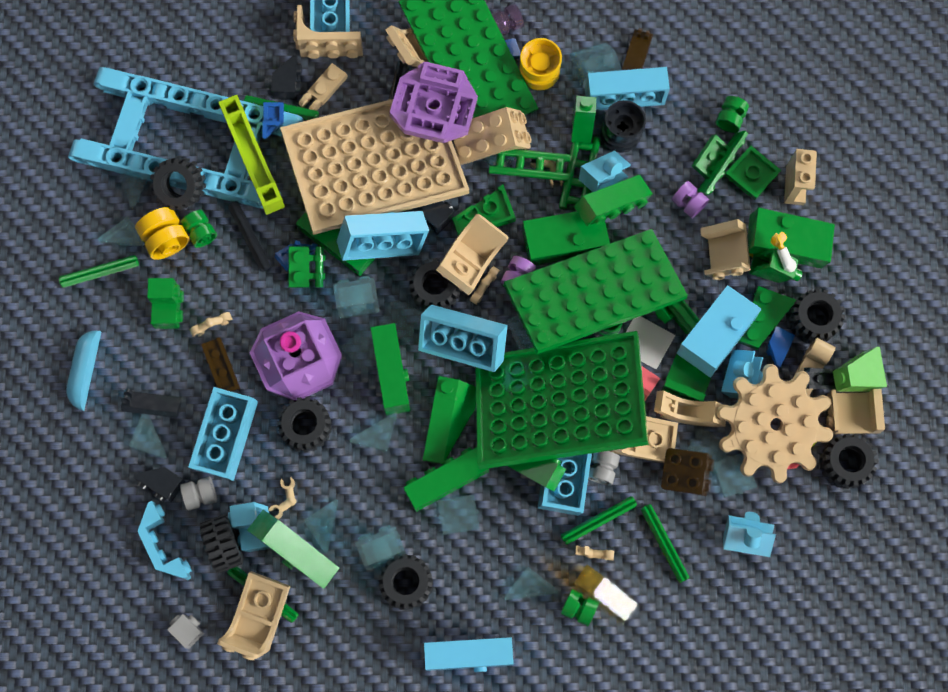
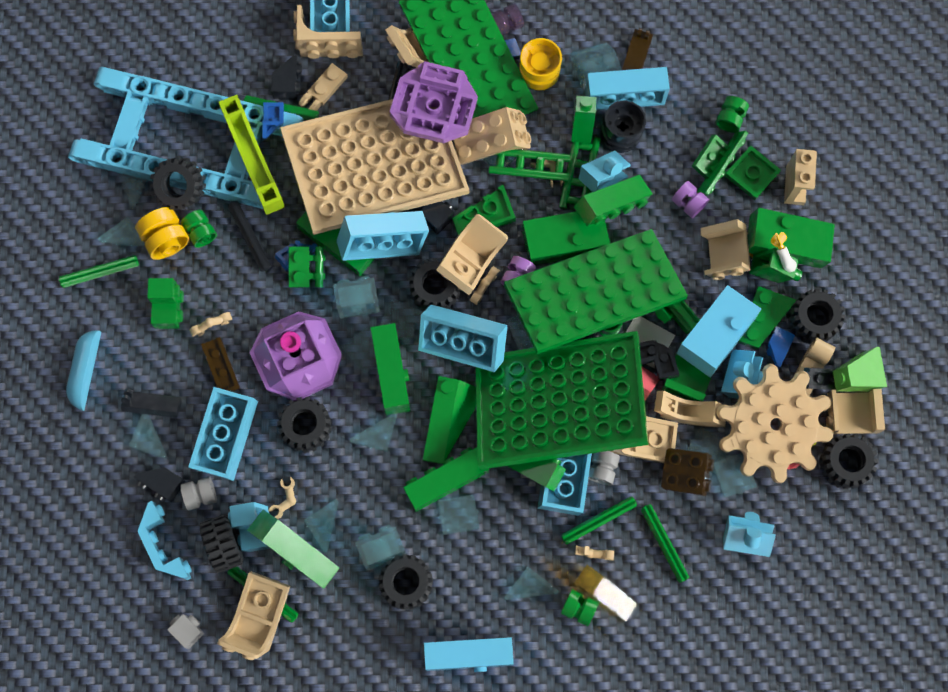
none -> black plate [639,340,680,381]

